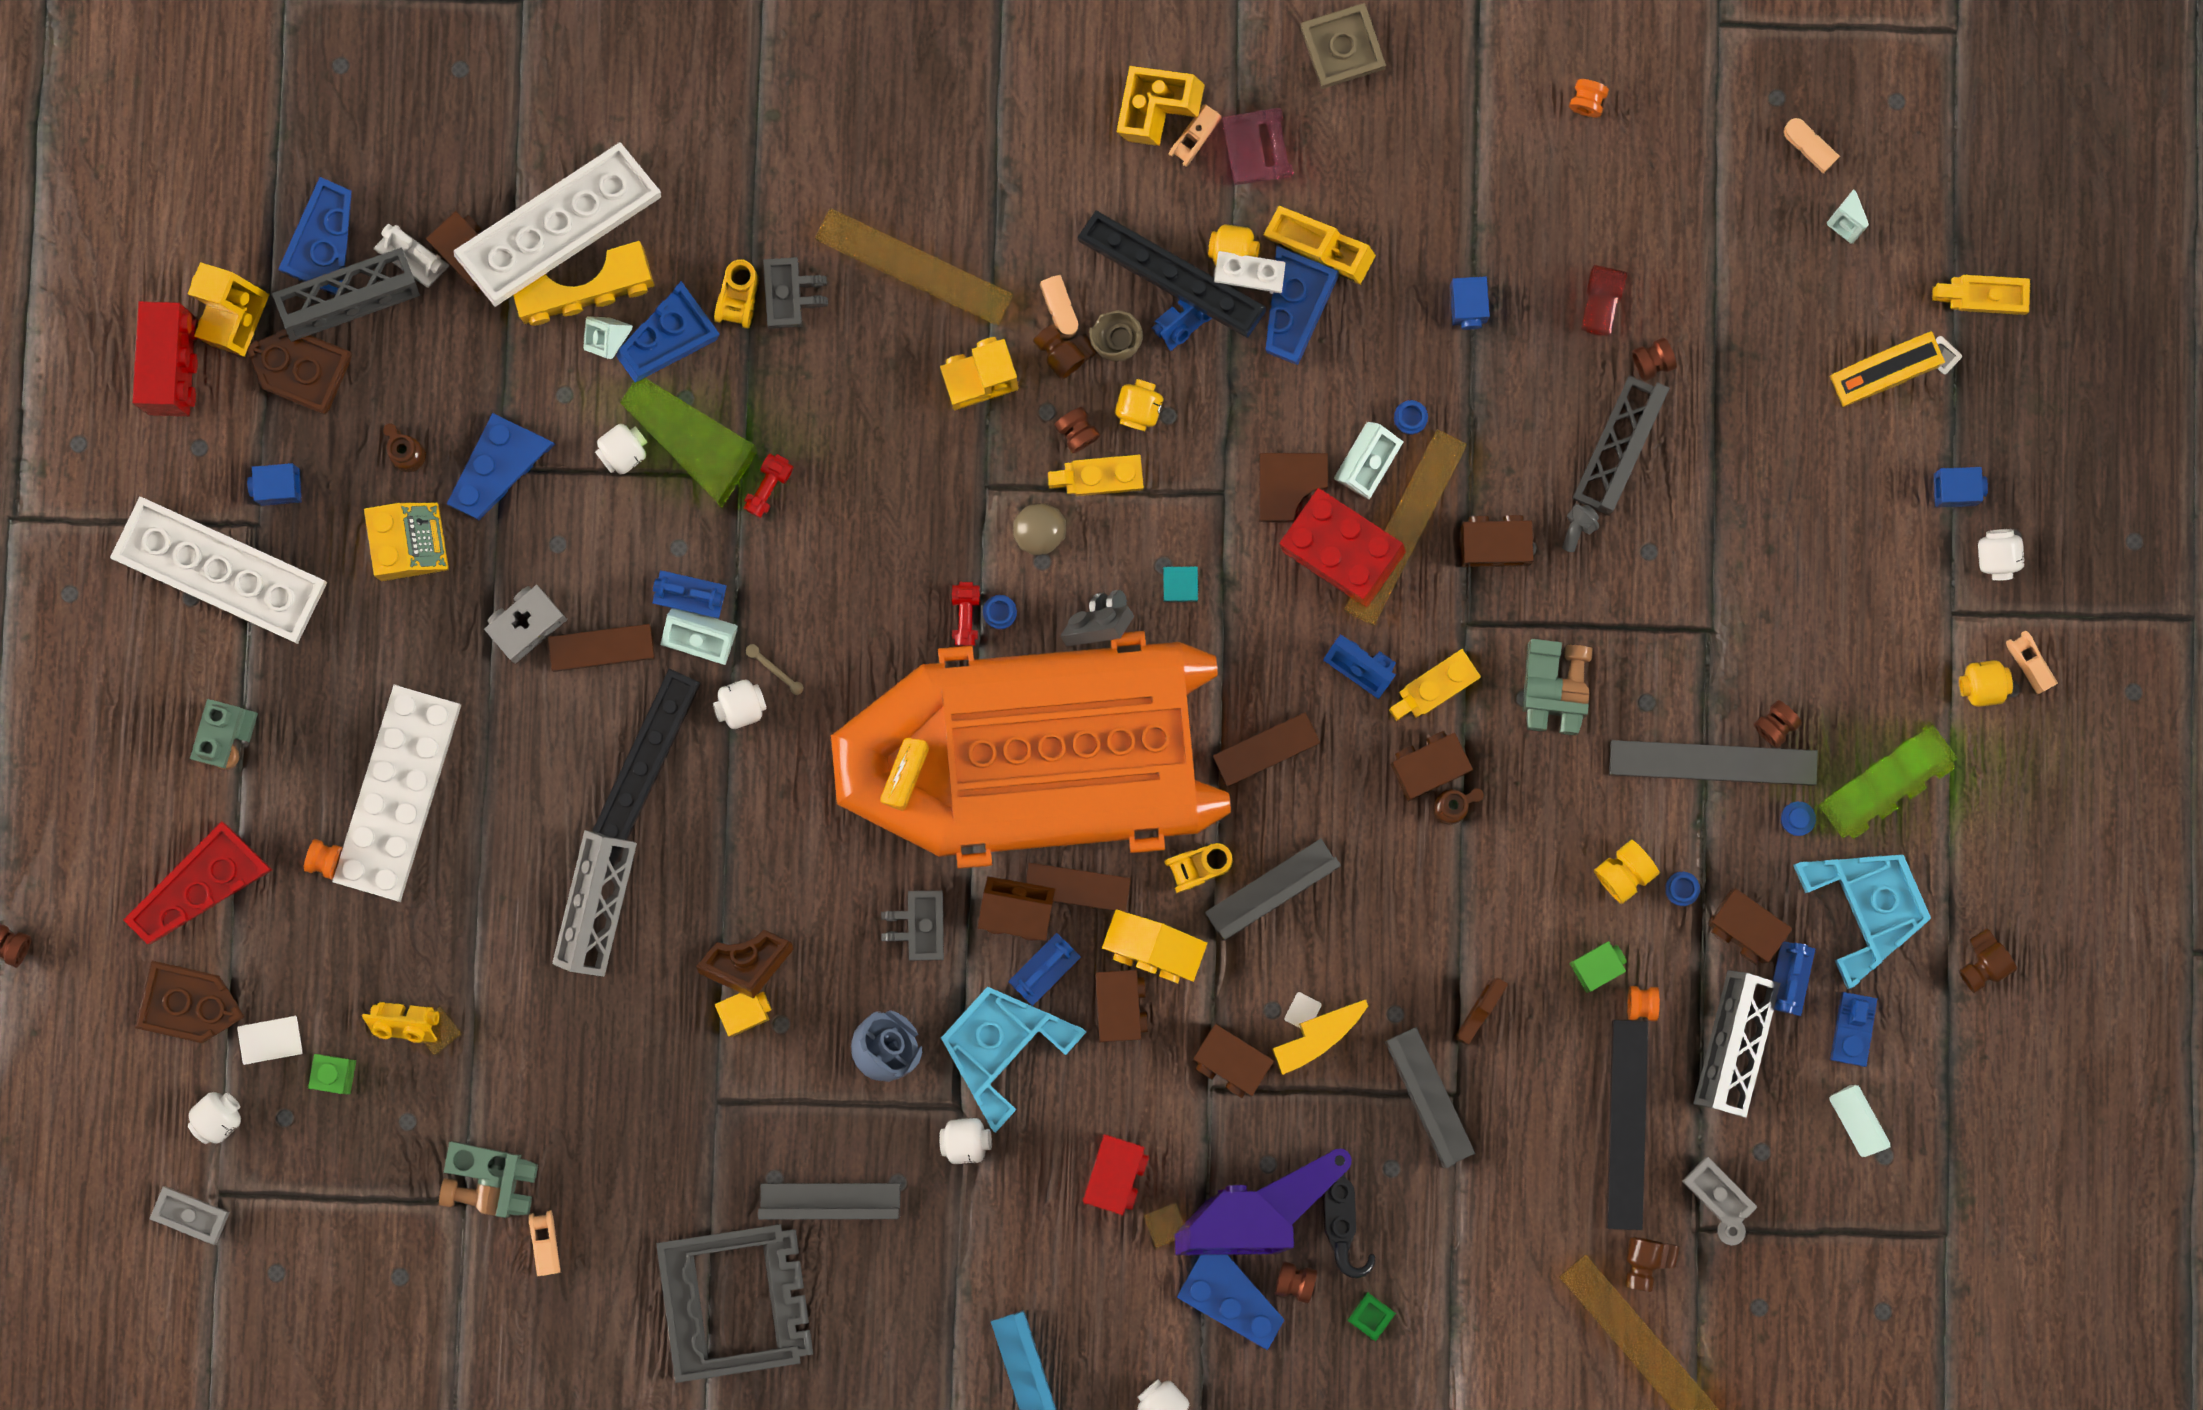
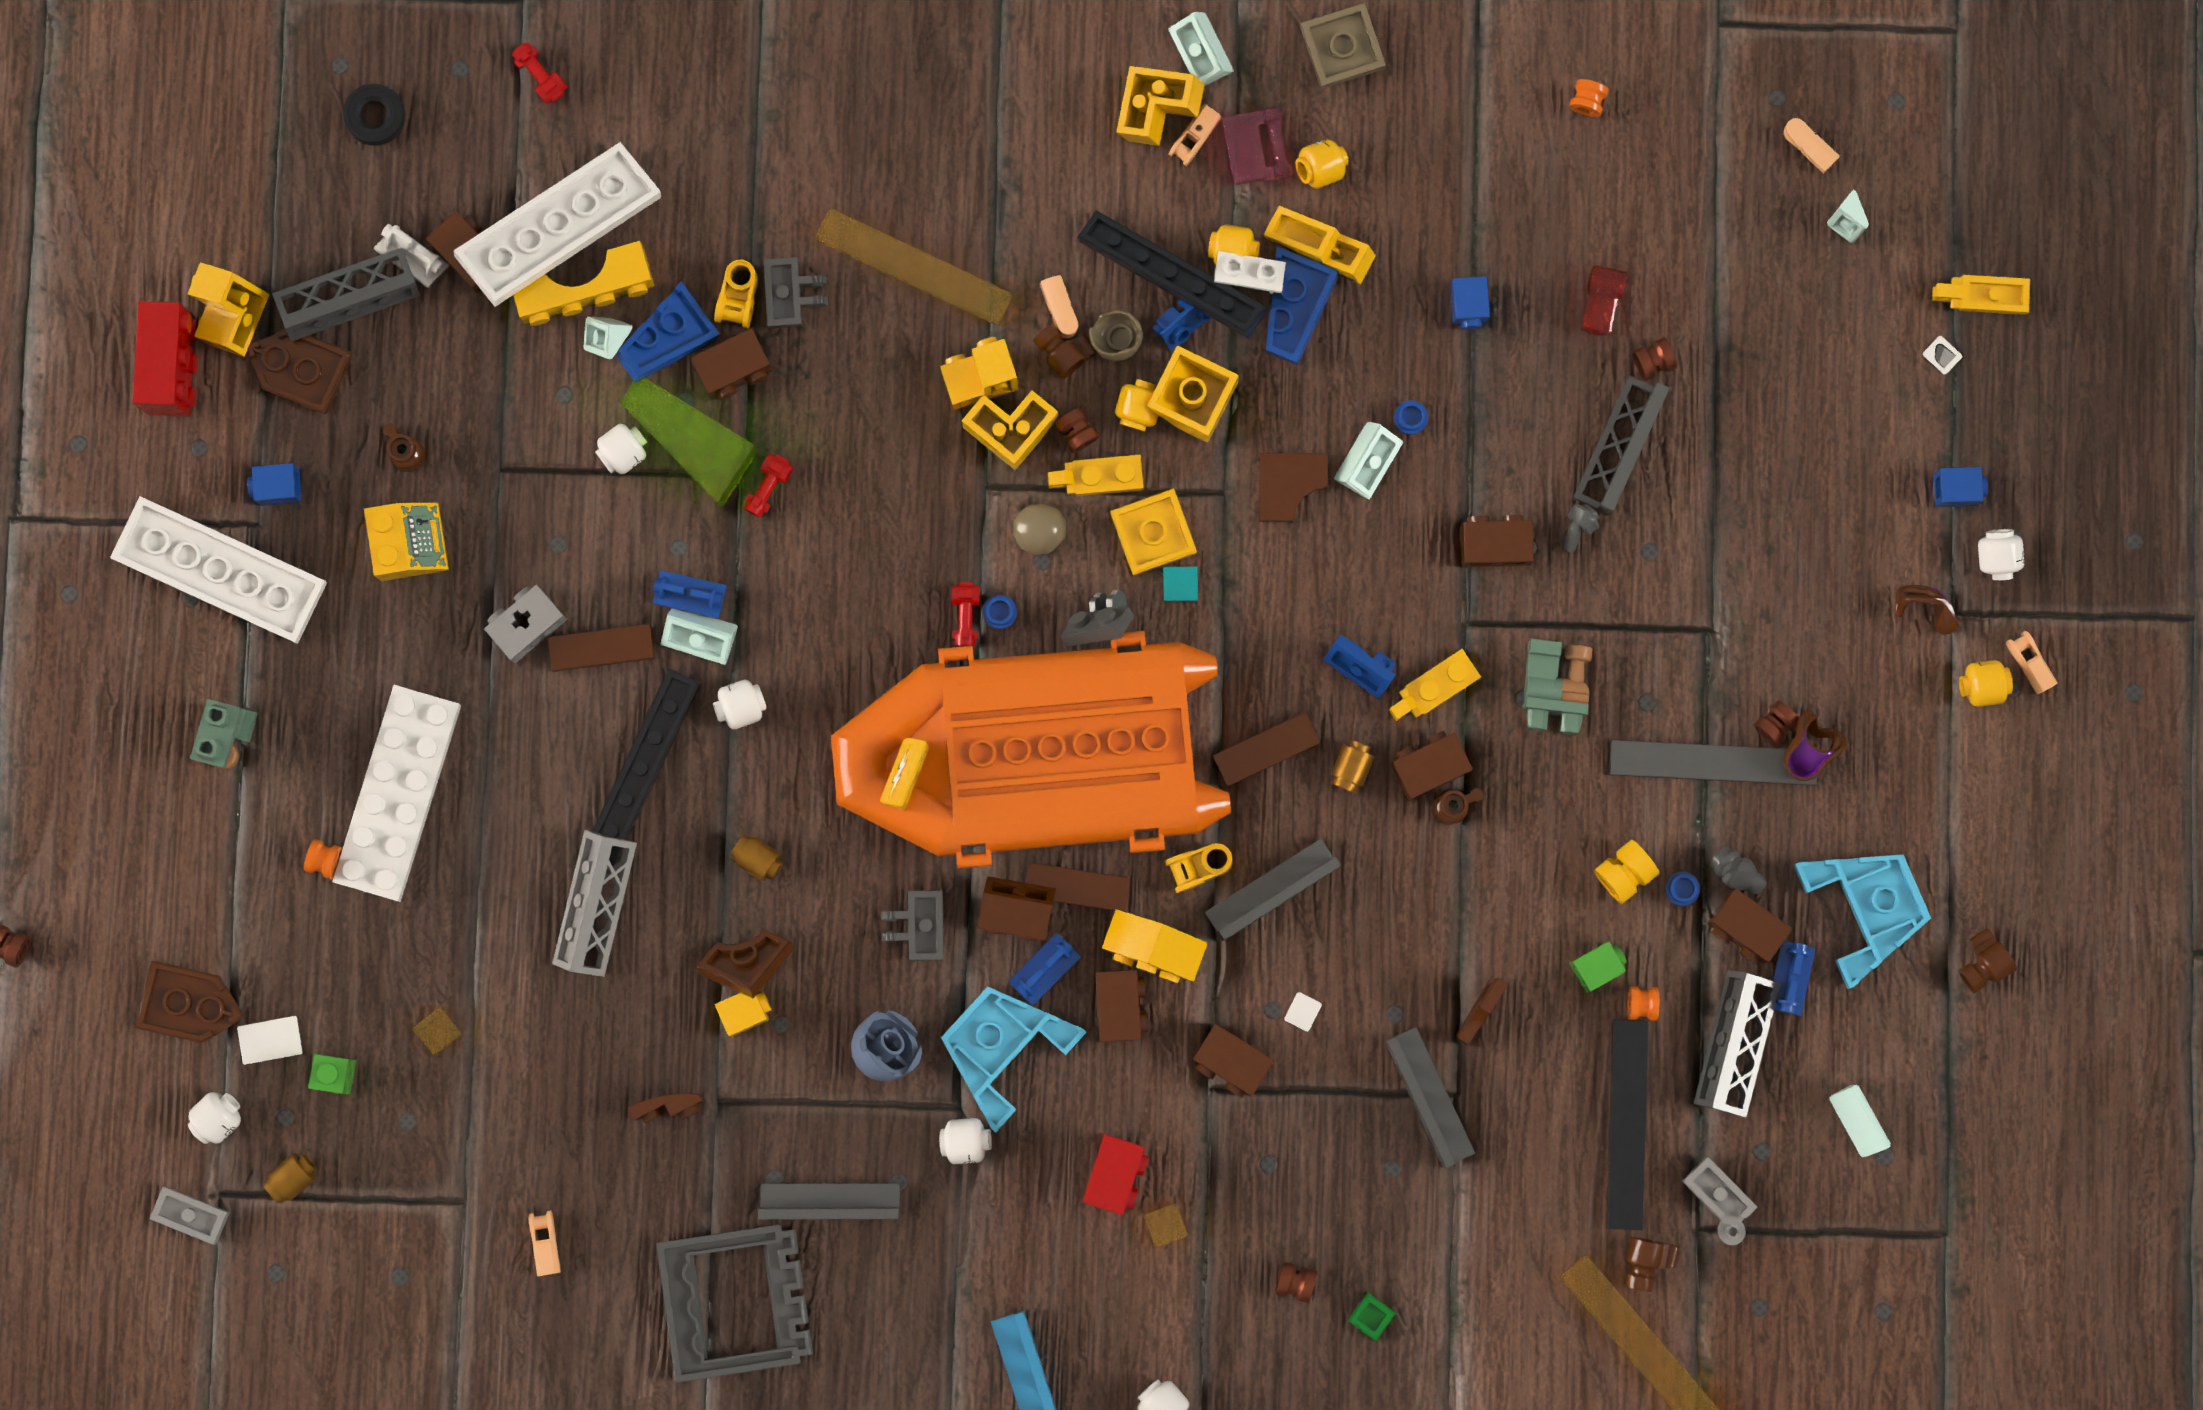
red wing [123,821,272,945] -> none
blue wing [278,177,352,295] -> none
yellow hinge [362,1002,439,1043] -> none
sand green hips [439,1141,538,1218] -> none
blue wing [447,413,555,520] -> none
dark tan hinge [746,644,804,695] -> none
dark purple slope [1175,1148,1375,1279] -> none
blue wing [1177,1255,1285,1350] -> none
yellow slope [1271,1000,1368,1075] -> none
red brick [1279,488,1406,608] -> none
clear yellow tile [1344,429,1467,626] -> none
blue plate [1781,801,1816,836] -> none
clear neon green wedge [1819,721,1958,839] -> none
yellow slope [1830,331,1945,407] -> none
blue hinge [1830,992,1878,1067] -> none
none -> pearl gold brick [263,1153,317,1204]
none -> black tyre [343,84,405,146]
none -> red bar [512,42,568,104]
none -> reddish brown slope [627,1093,705,1123]
none -> reddish brown brick [691,328,773,400]
none -> pearl gold brick [729,834,783,882]
none -> yellow brick [962,390,1059,470]
none -> yellow tile [1110,488,1197,576]
none -> yellow slope [1147,346,1239,443]
none -> light aqua slope [1168,12,1233,86]
none -> yellow head [1296,139,1348,189]
none -> pearl gold brick [1331,740,1375,794]
none -> dark grey animal [1710,846,1767,894]
none -> reddish brown piece [1783,709,1847,781]
none -> reddish brown piece [1896,585,1960,636]

